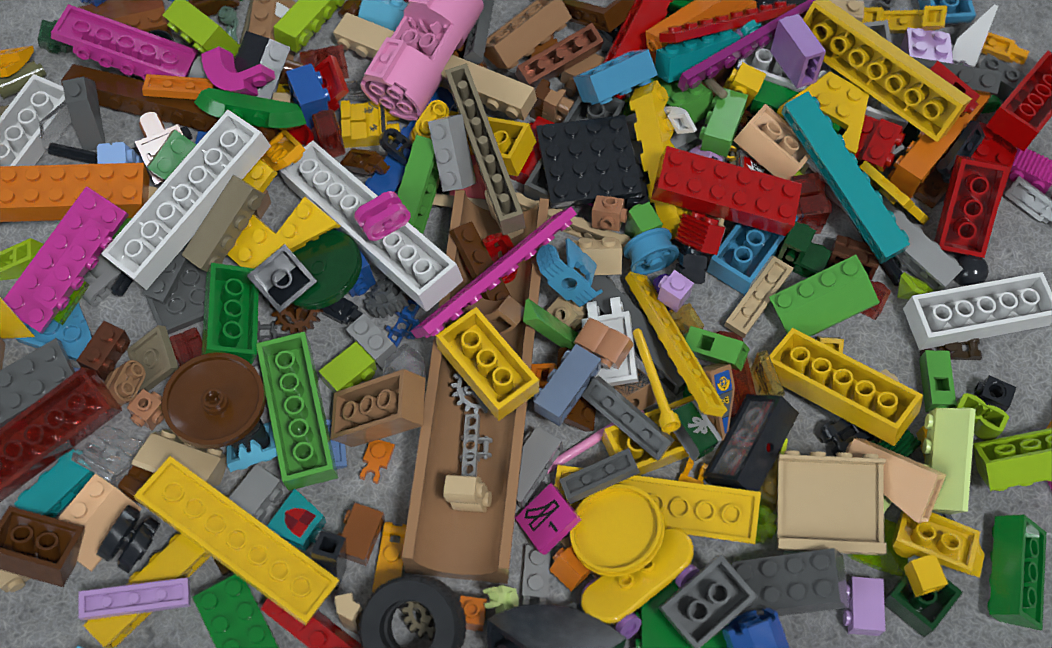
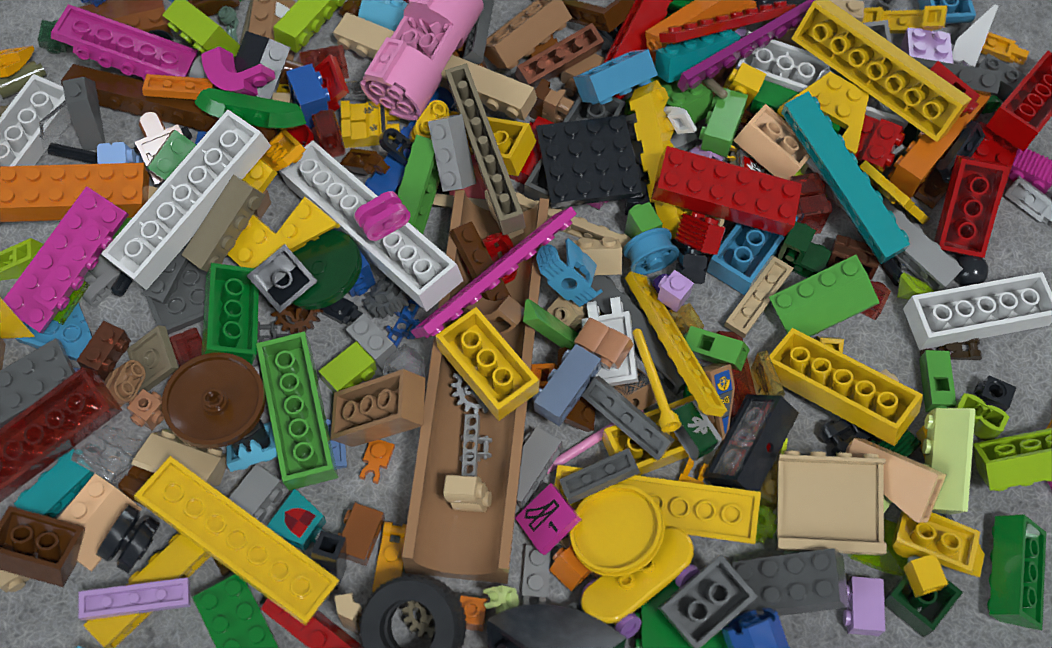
nougat brick [592,195,628,232] -> none
teal plate [740,20,761,37] -> none
medium lavender brick [770,14,826,89] -> none

